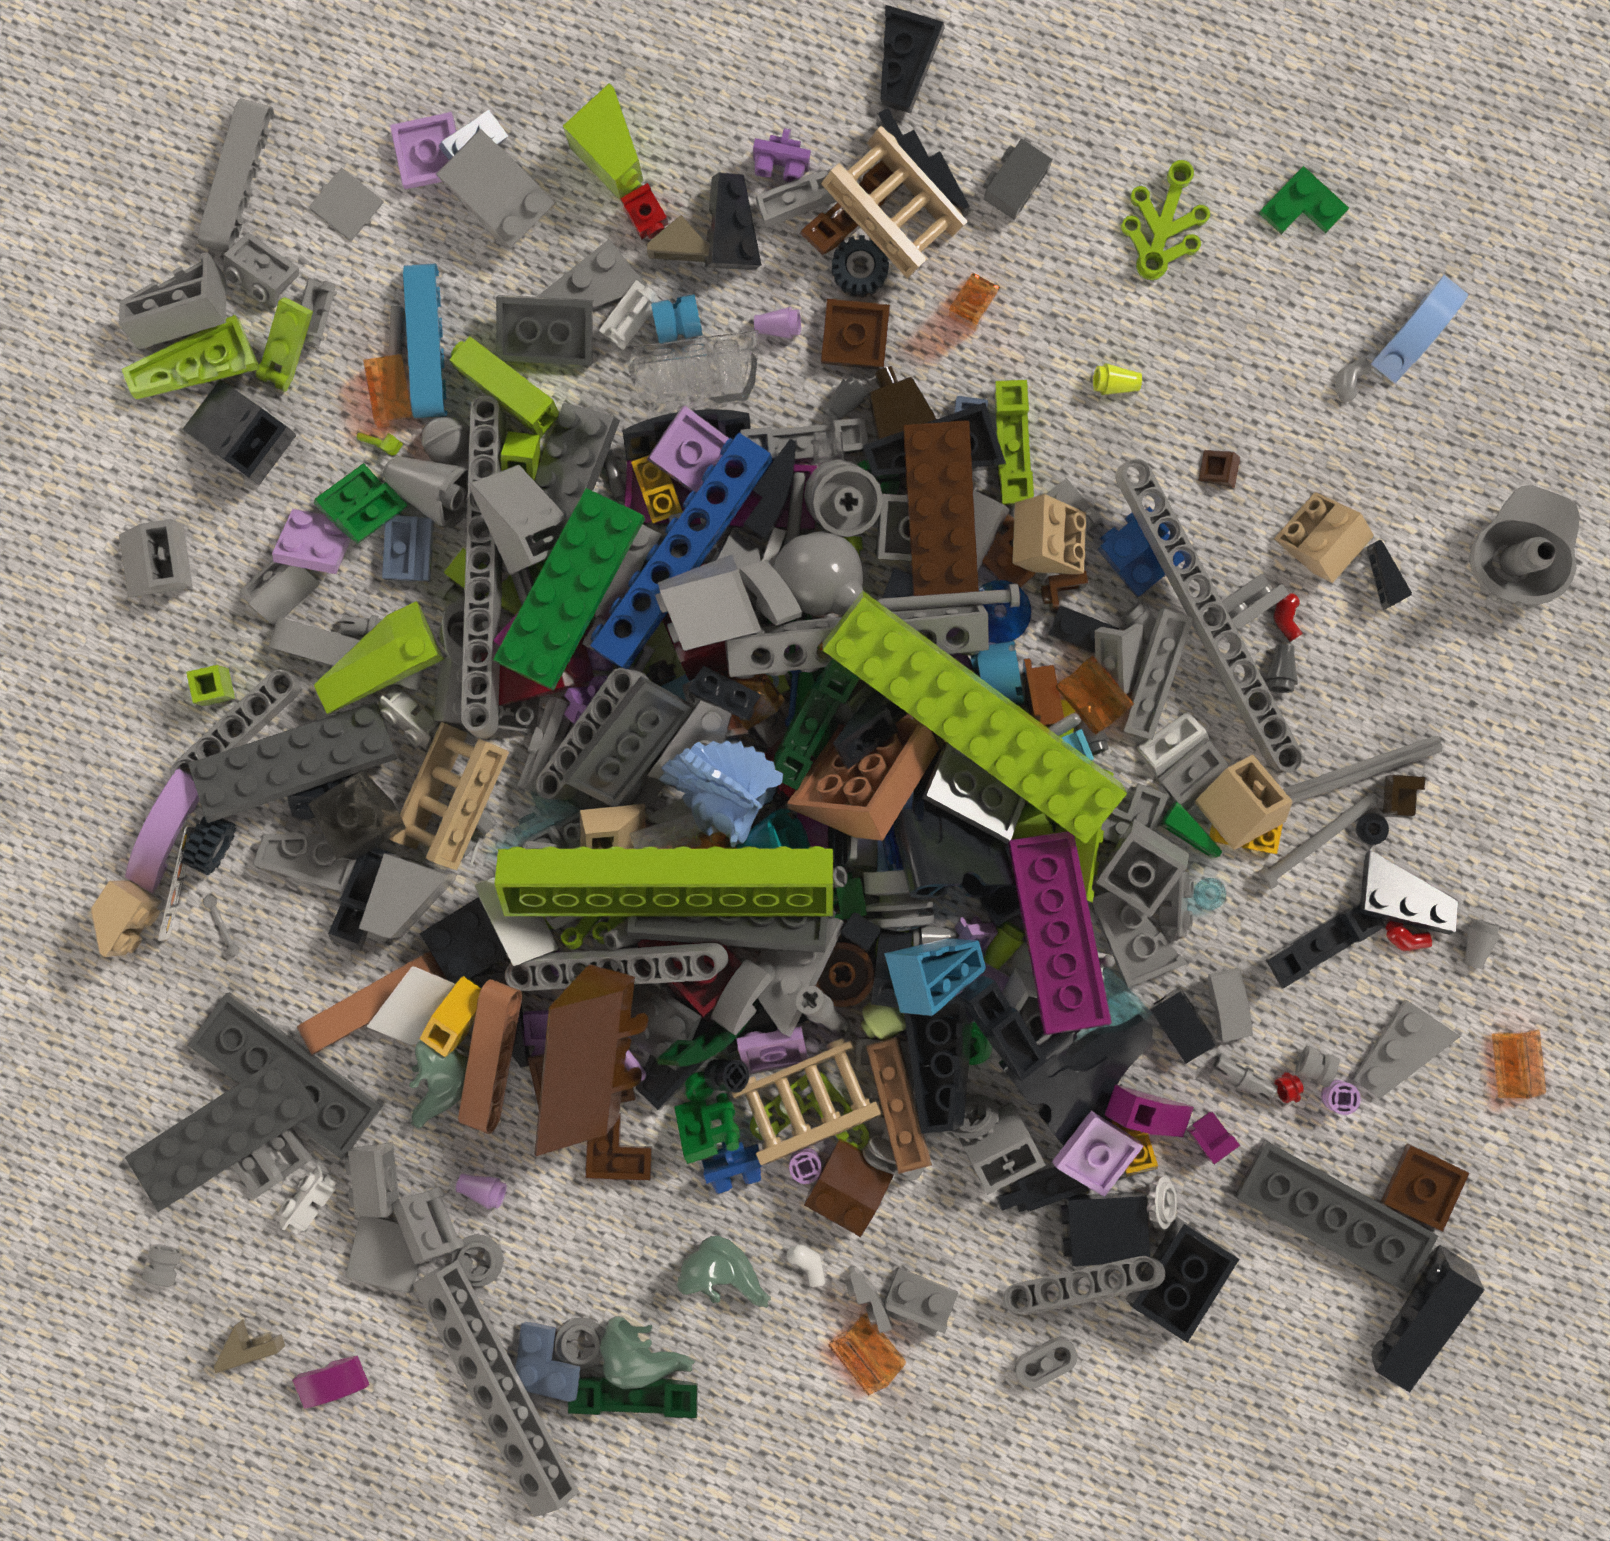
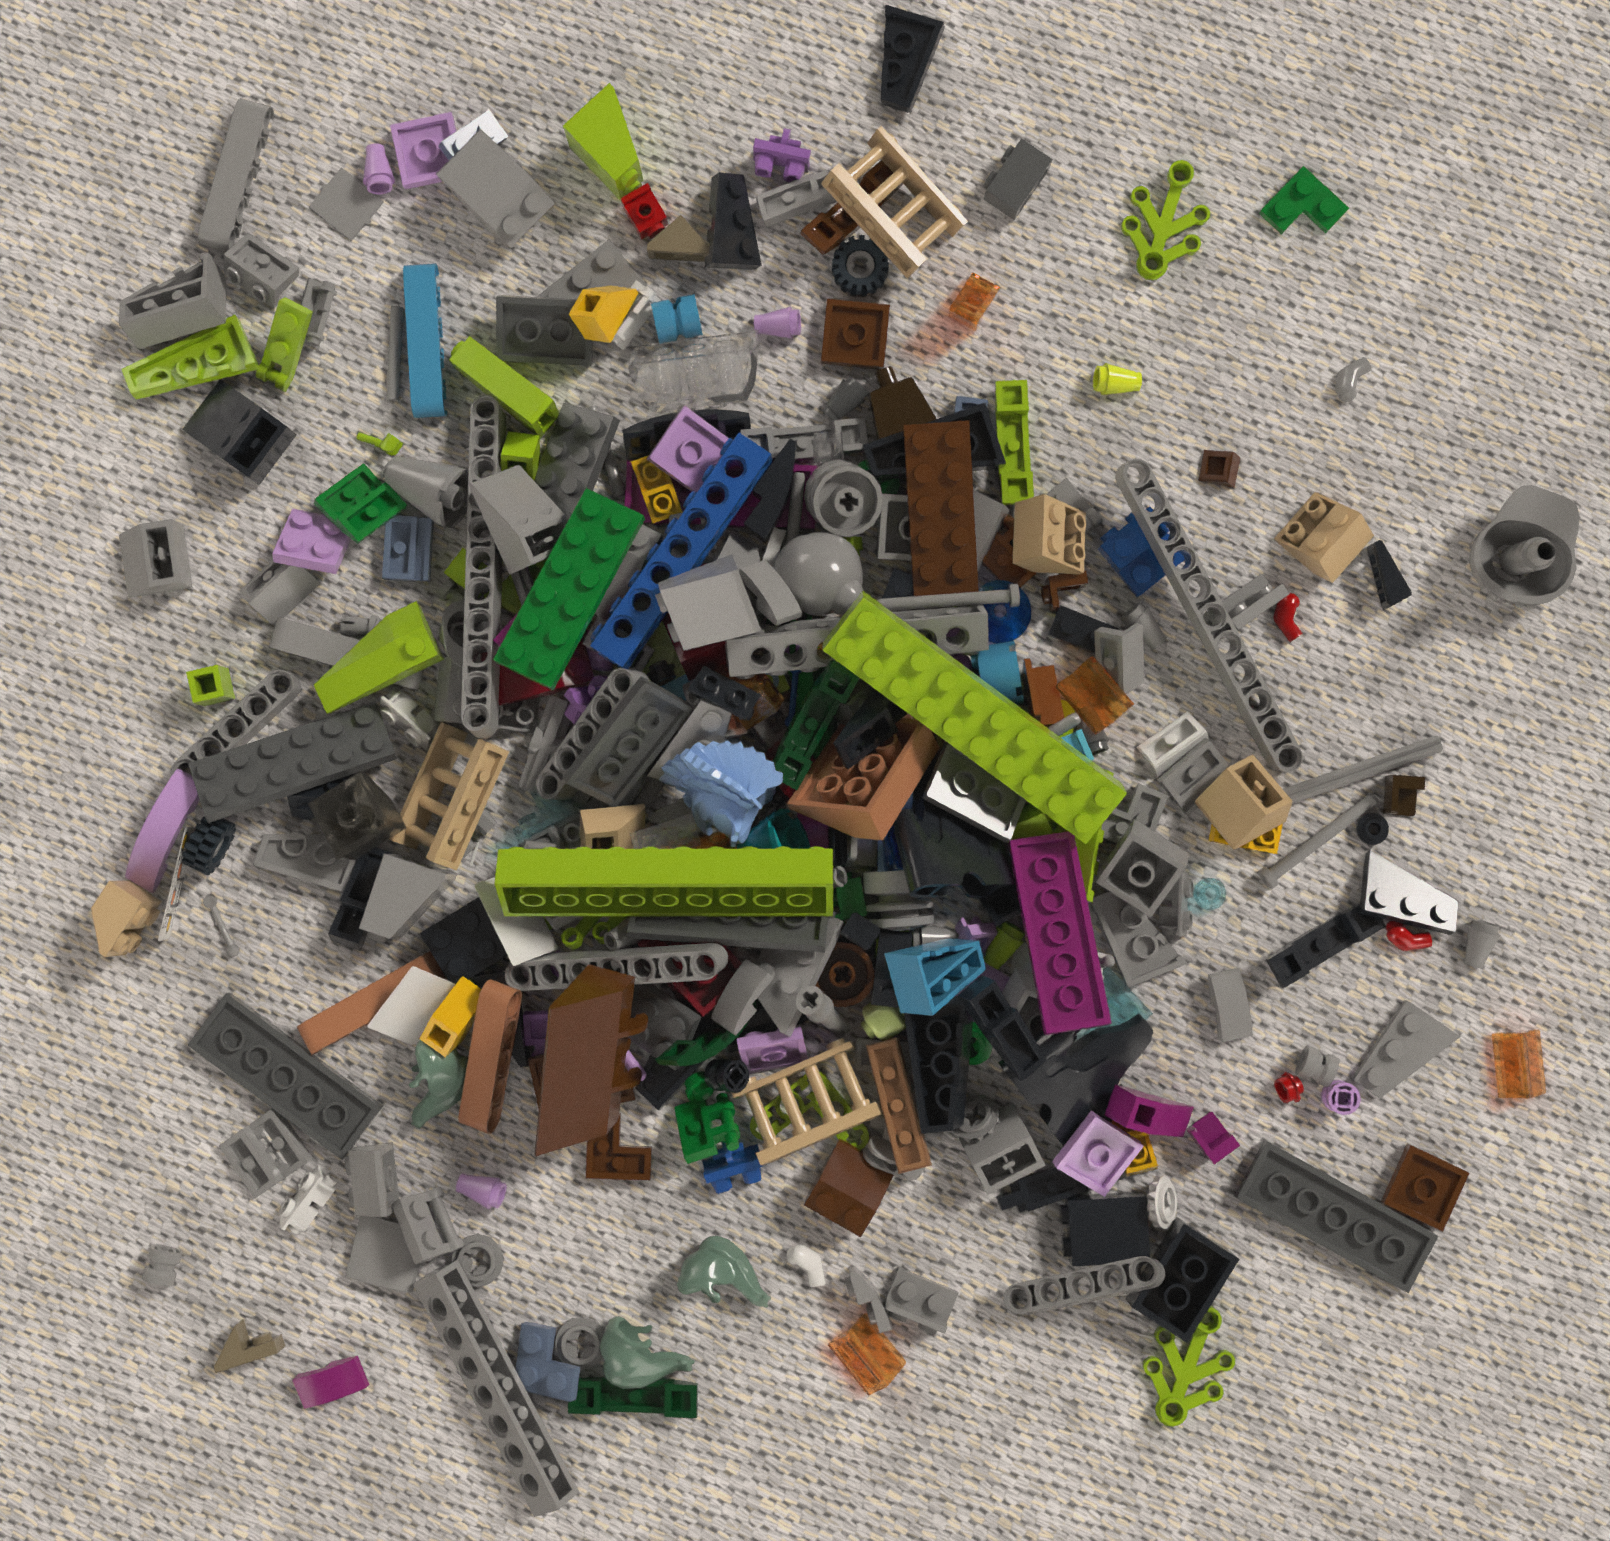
dark grey plate [125,1055,319,1212] -> none
clear orange panel [363,354,412,429] -> none
light grey piece [421,410,486,465] -> none
lavender wheel [789,1148,822,1184] -> none
black slope [876,108,970,217] -> none
light grey plate [1015,1337,1077,1388] -> none
light grey plate [1120,608,1194,740] -> none
black hinge [1150,986,1216,1064] -> none
green slope [1160,802,1222,858] -> none
light grey pin [1211,1053,1278,1104] -> none
dark grey cone [1265,644,1298,693] -> none
light blue arch [1371,275,1469,384] -> none
black wedge [1371,1245,1485,1393] -> none
none -> lavender cone [363,144,395,195]
none -> yellow slope [569,285,638,343]
none -> lime plant [1143,1306,1235,1427]

